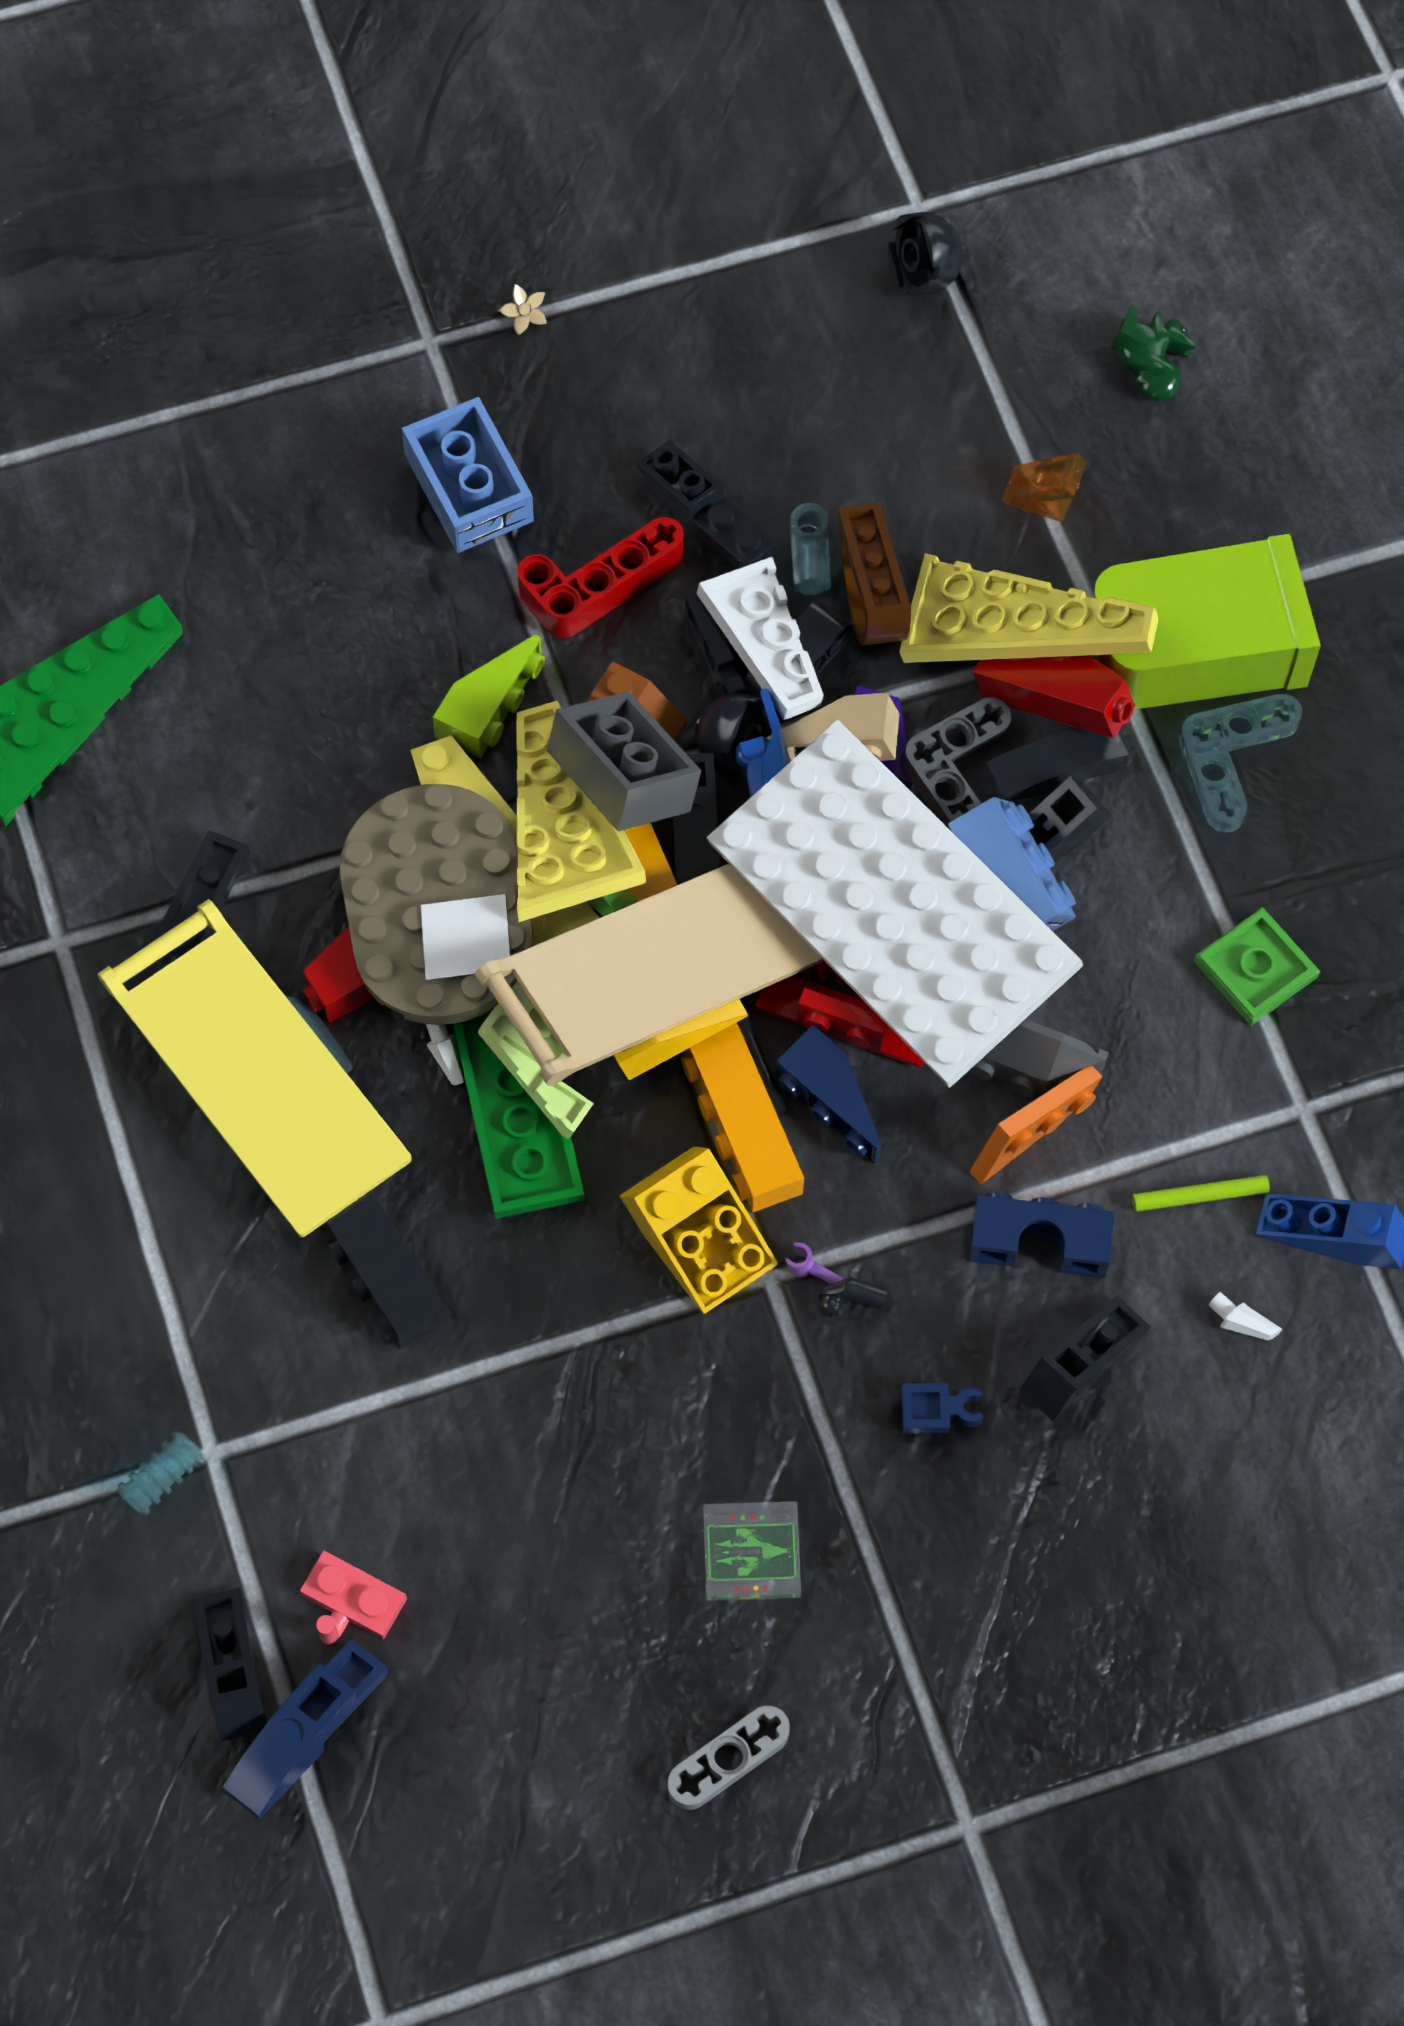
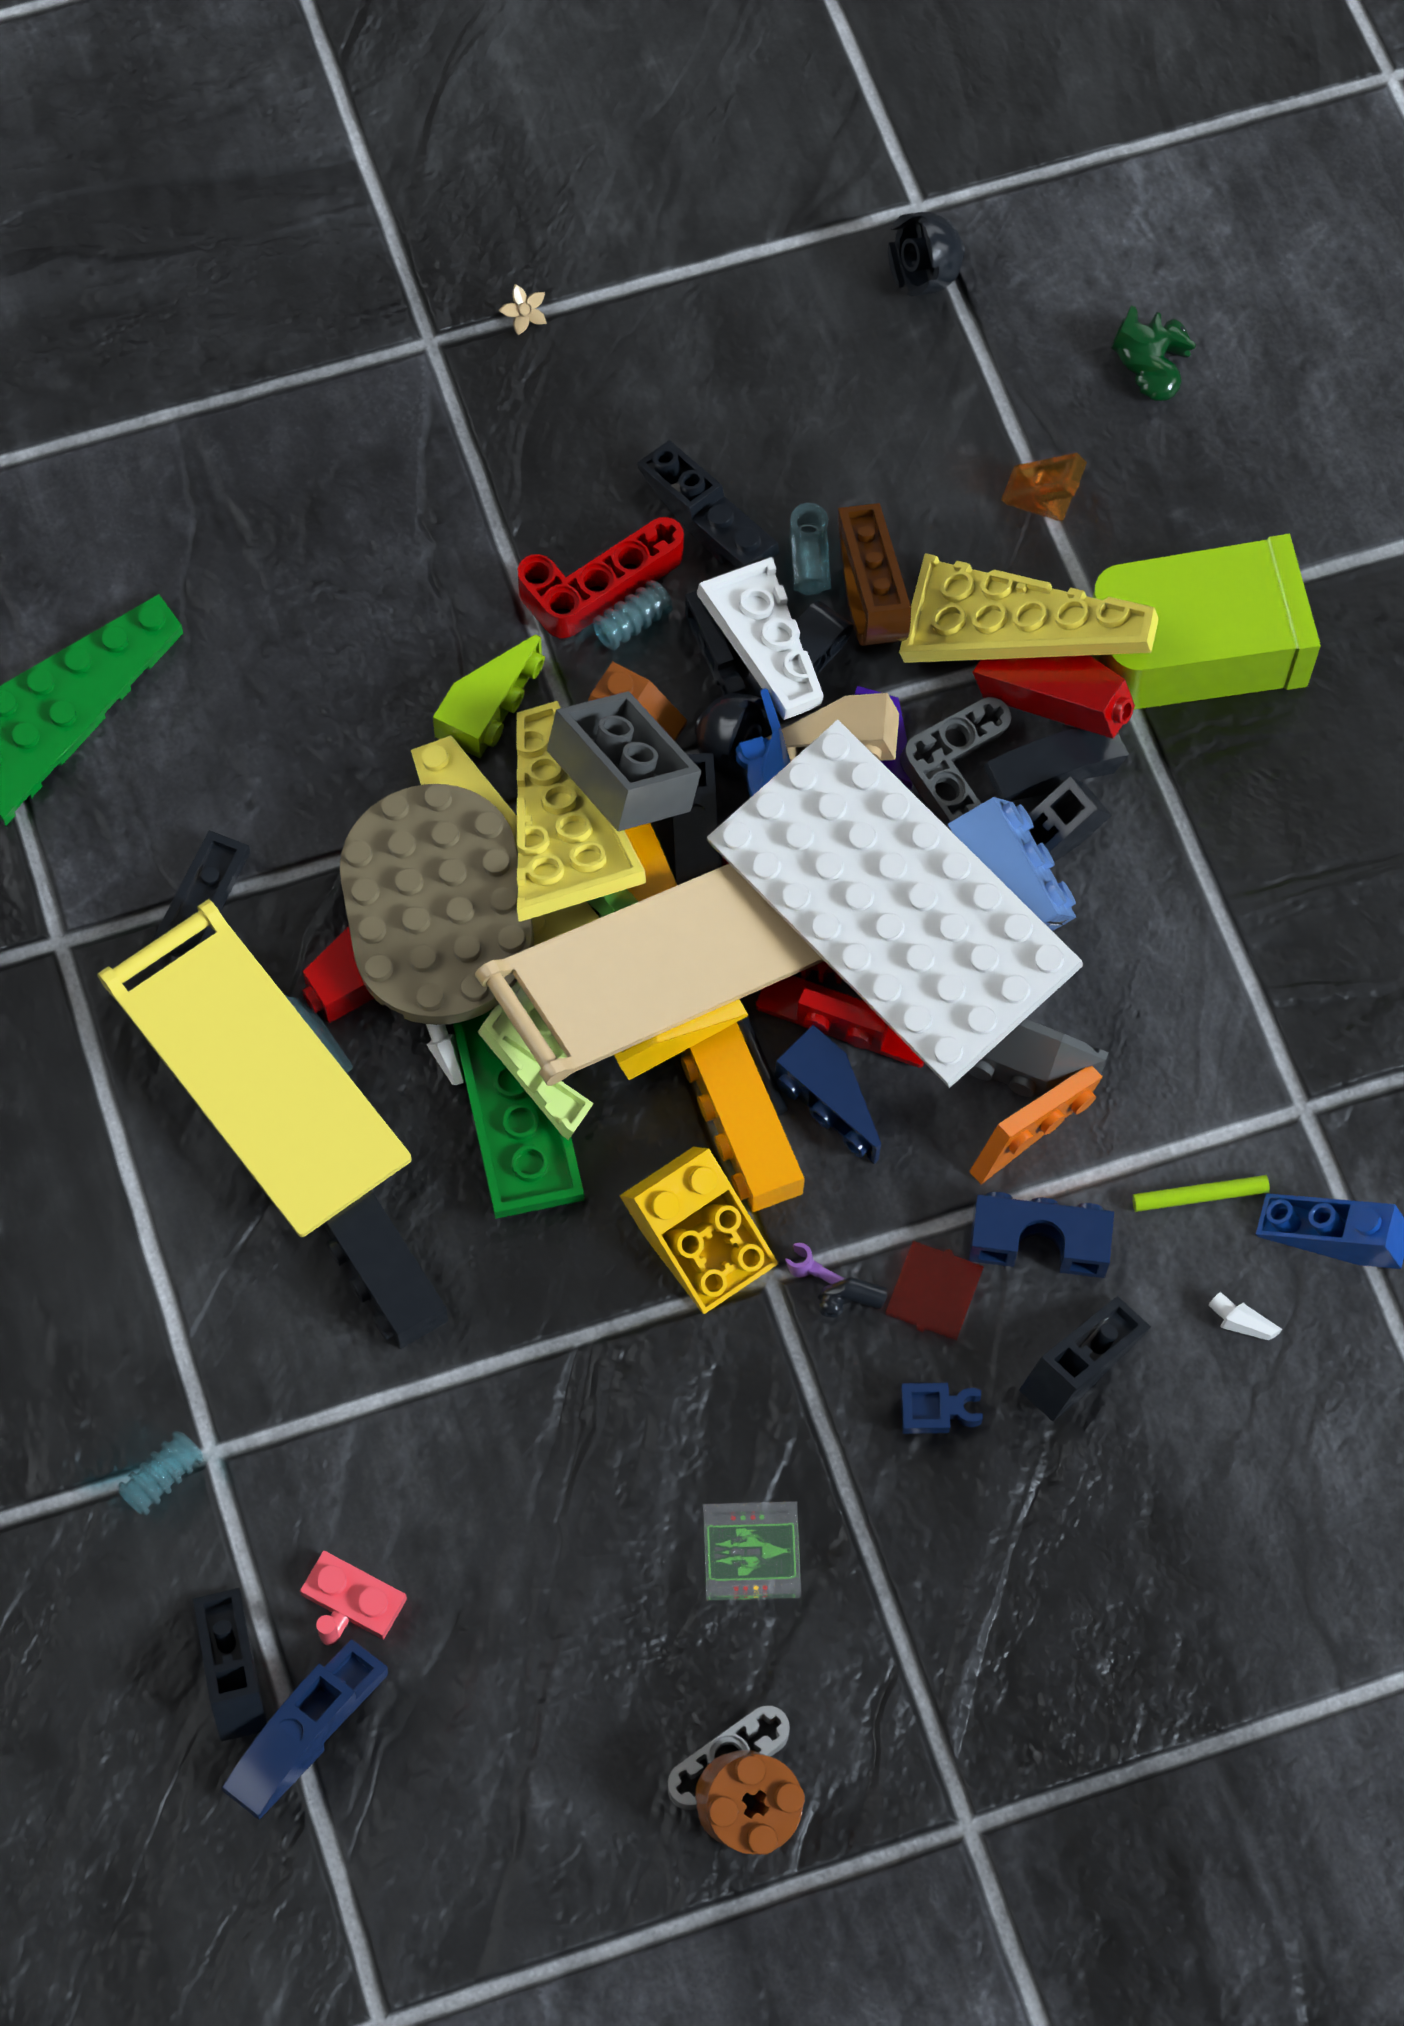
medium blue brick [402,397,534,553] -> none
white sticker [421,894,510,980] -> none
clear light blue beam [1179,694,1302,832] -> none
bright green tile [1193,907,1320,1026] -> none
none -> clear light blue piece [593,580,673,650]
none -> dark orange brick [696,1750,805,1854]
none -> clear red piece [886,1241,984,1340]

